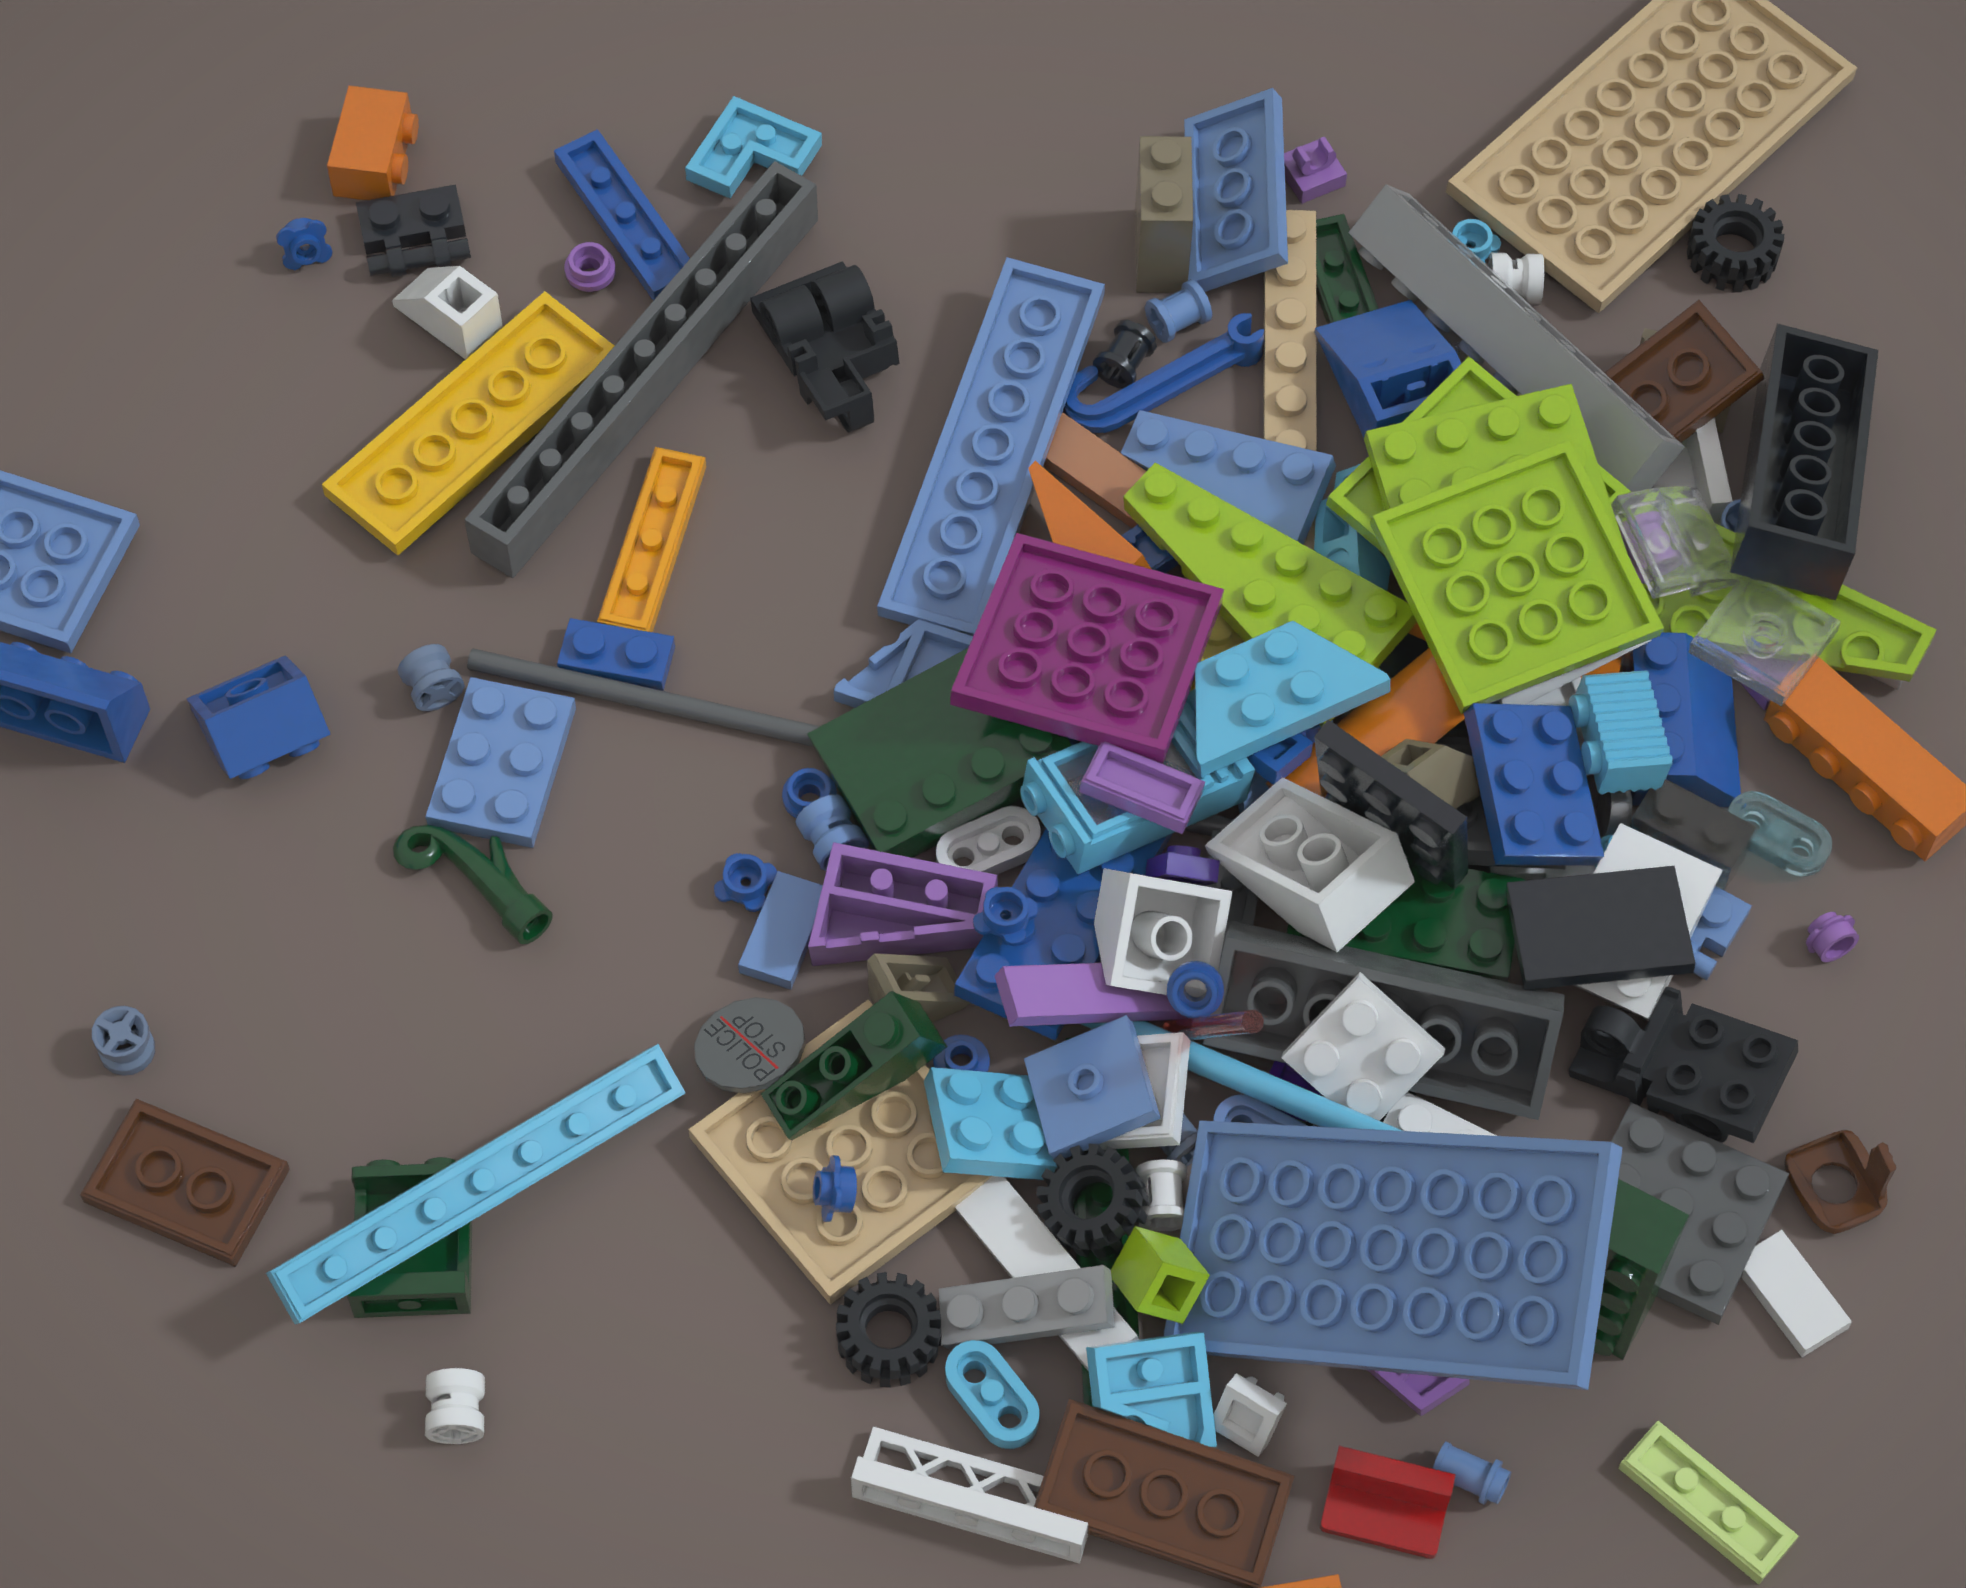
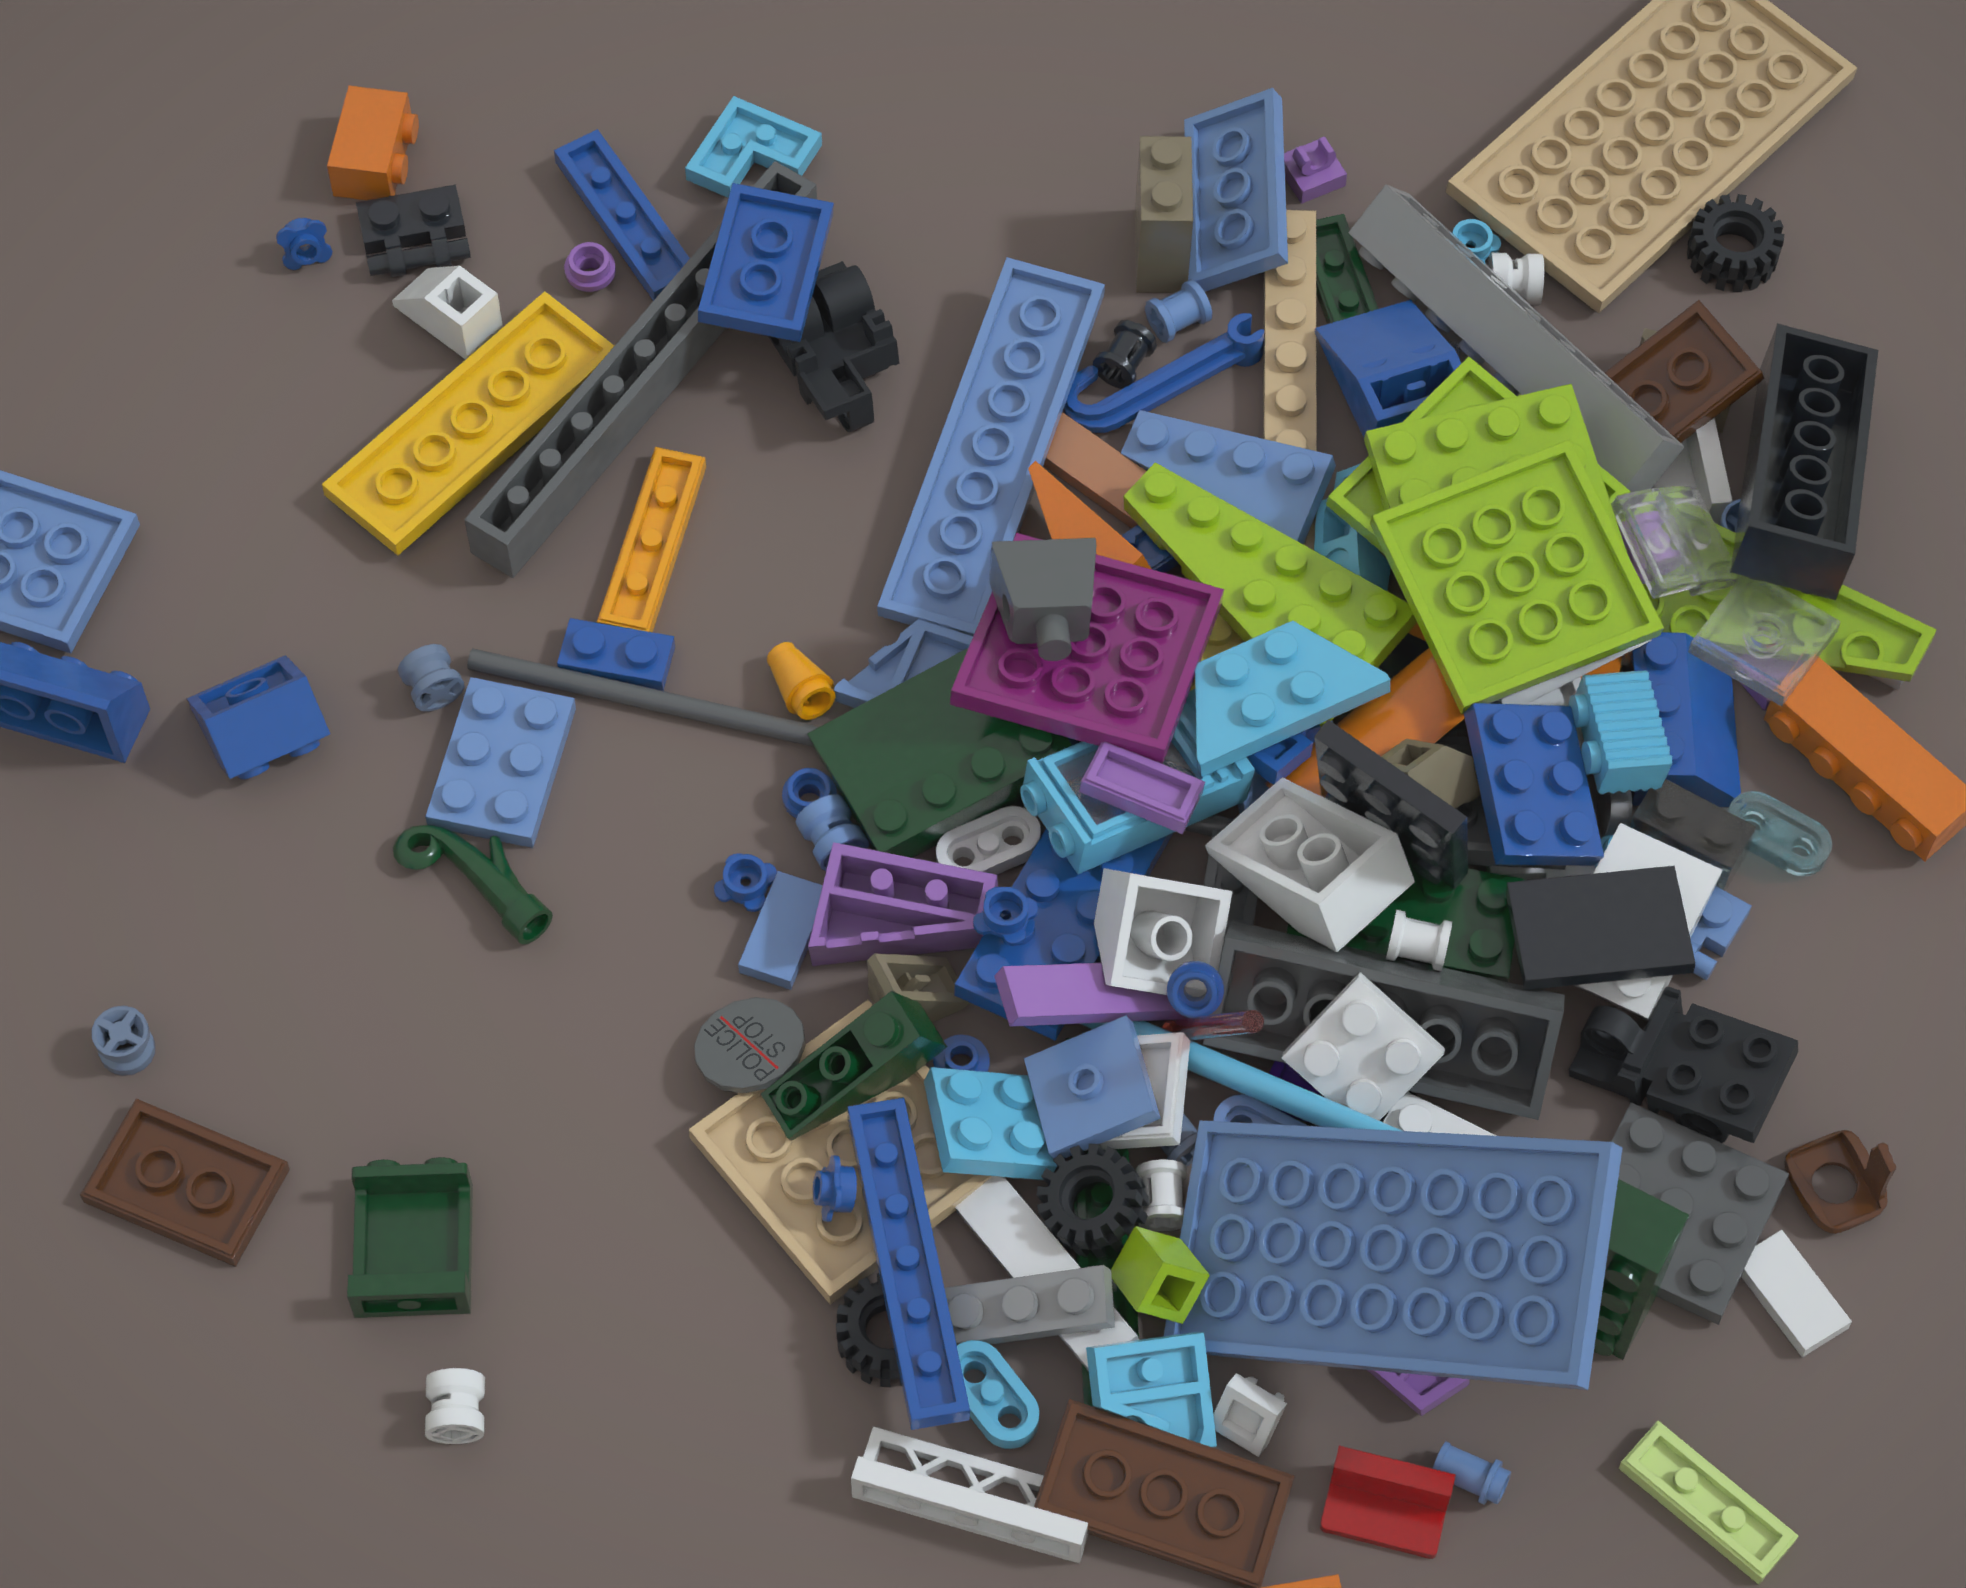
medium azure tile [266,1044,686,1324] -> none
dark purple plate [1146,845,1220,886] -> none
medium lavender plate [1806,912,1859,962] -> none
none -> blue plate [698,183,834,342]
none -> light orange cone [767,642,835,720]
none -> blue plate [847,1098,970,1430]
none -> dark grey torso [989,538,1097,661]
none -> white bush [1386,910,1452,972]

